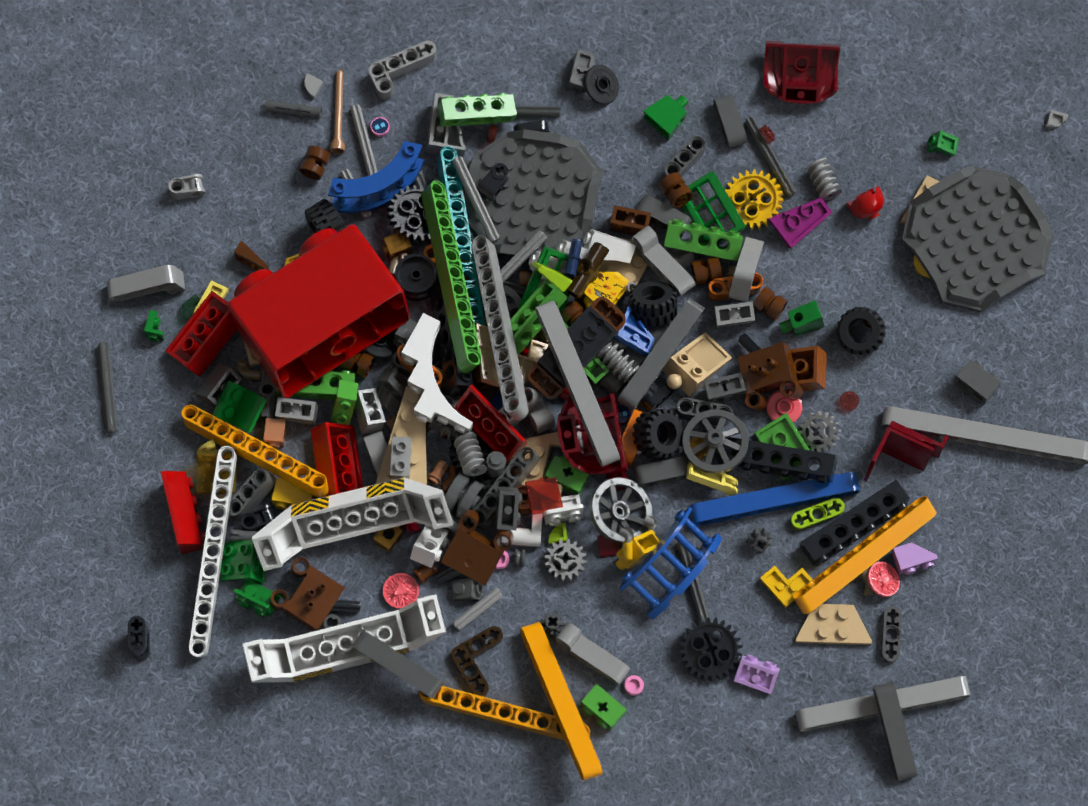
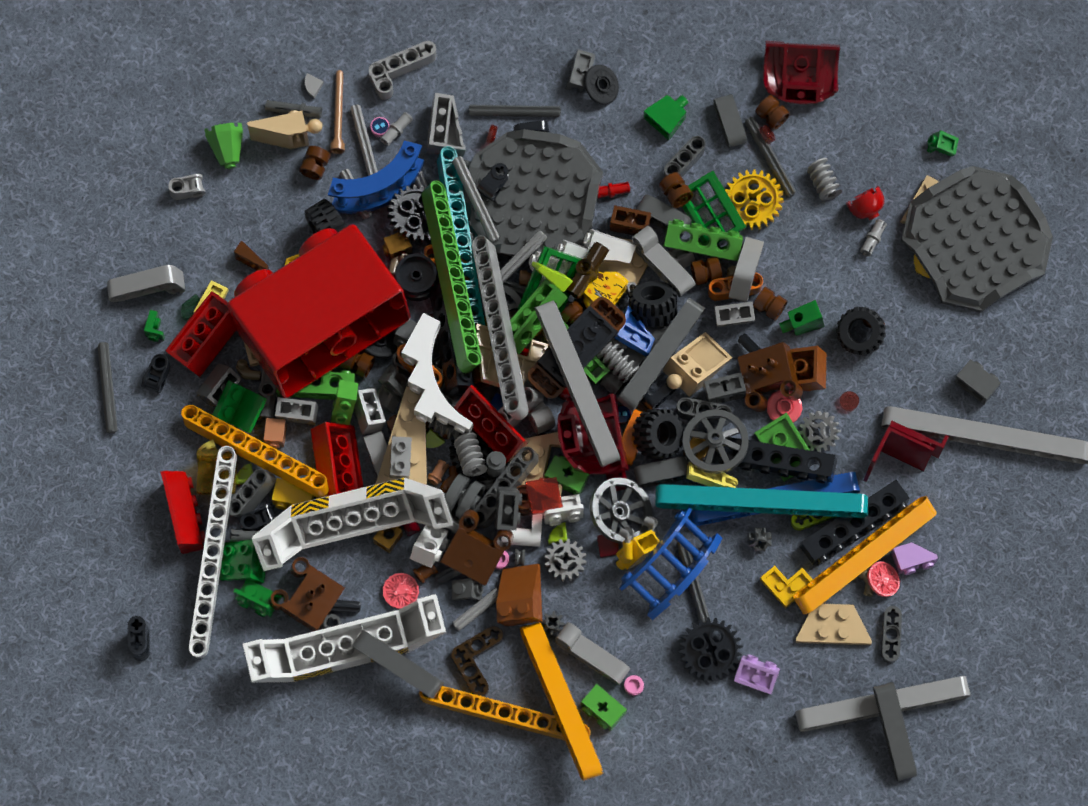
brick [437,93,517,127] -> none
dark blue axle [564,239,583,278] -> none
magenta wing [767,198,832,248] -> none
light grey tile [1045,110,1068,129] -> none
none -> black piece [141,354,171,393]
none -> bright green cone [204,123,243,169]
none -> lime tile [234,463,253,486]
none -> tan slope [247,111,322,149]
none -> light grey pin [380,112,413,146]
none -> lime tile [426,428,445,448]
none -> dark orange slope [496,564,543,626]
none -> red pin [597,181,630,198]
none -> teal beam [655,484,868,518]
none -> reddish brown wheel [755,95,791,130]
none -> light grey pin [860,219,887,256]

